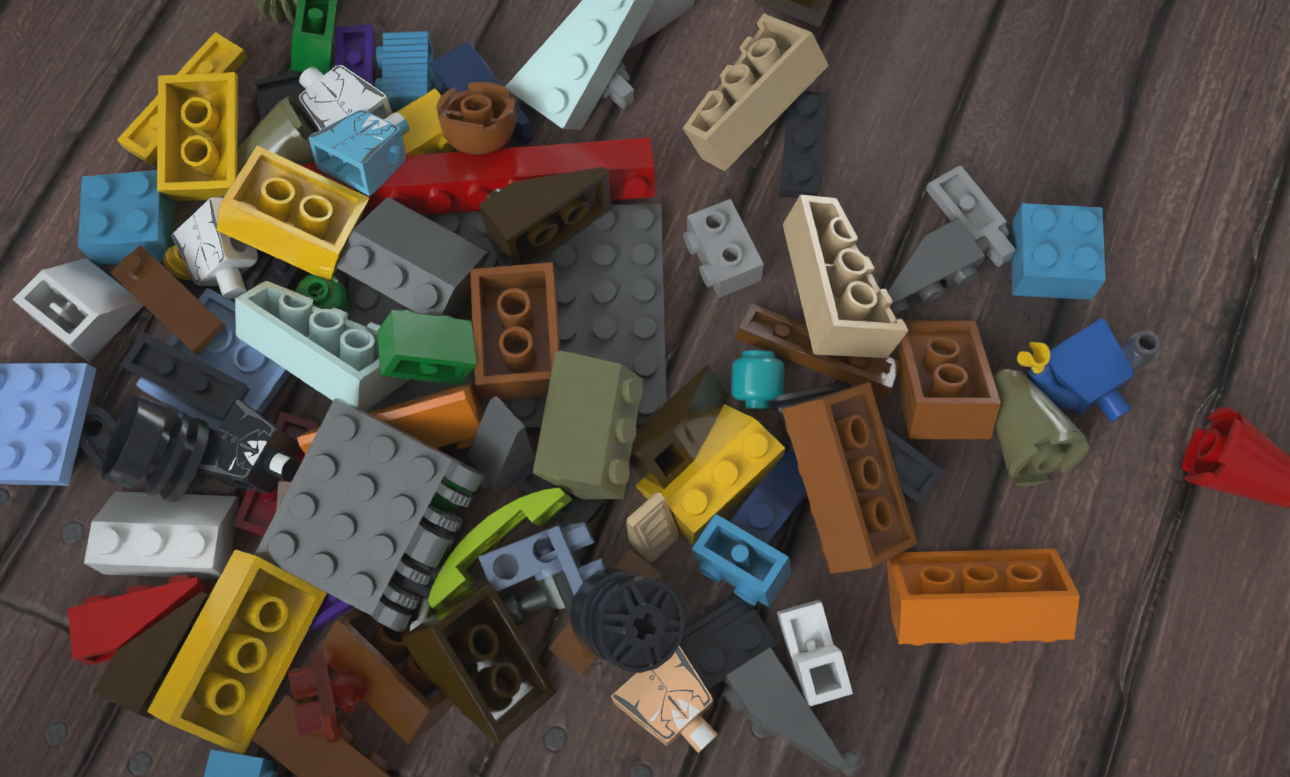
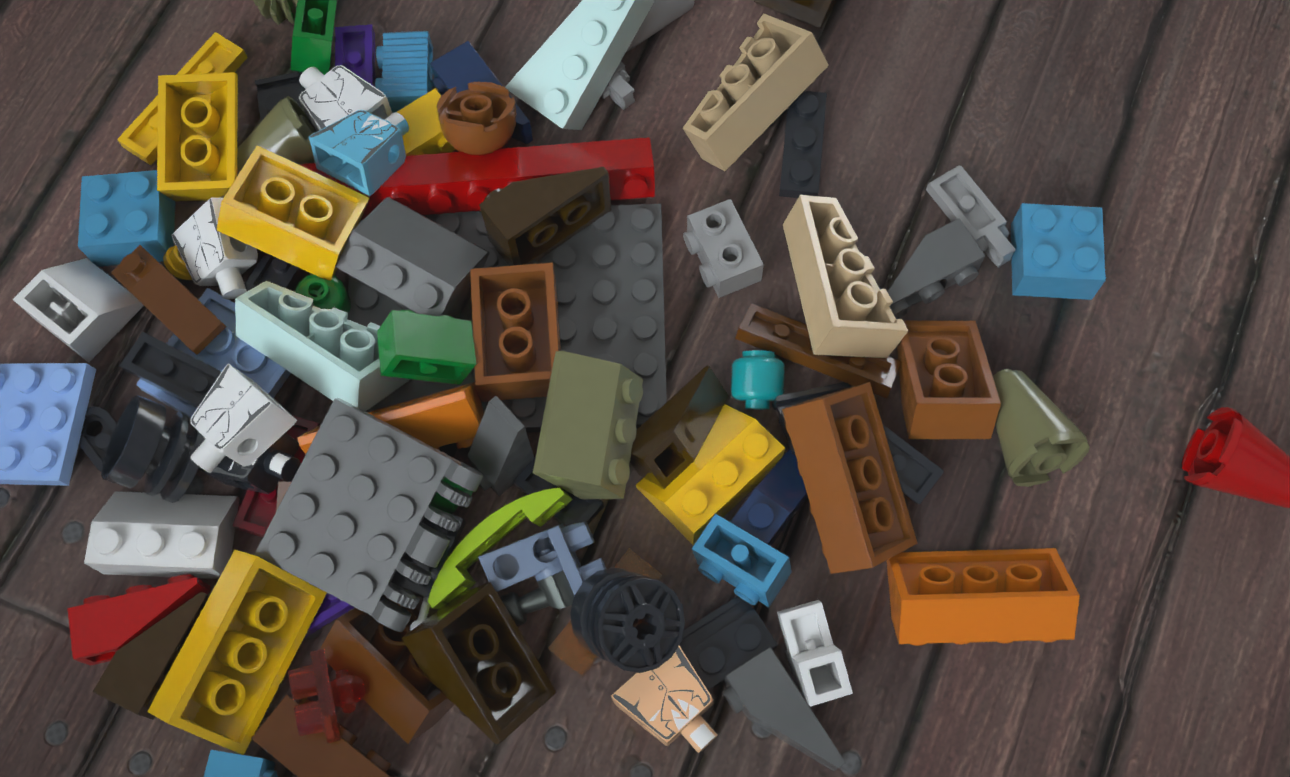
tan slope [627,492,679,563] -> none
blue torso [1017,318,1160,423] -> none
none -> white torso [190,363,297,473]

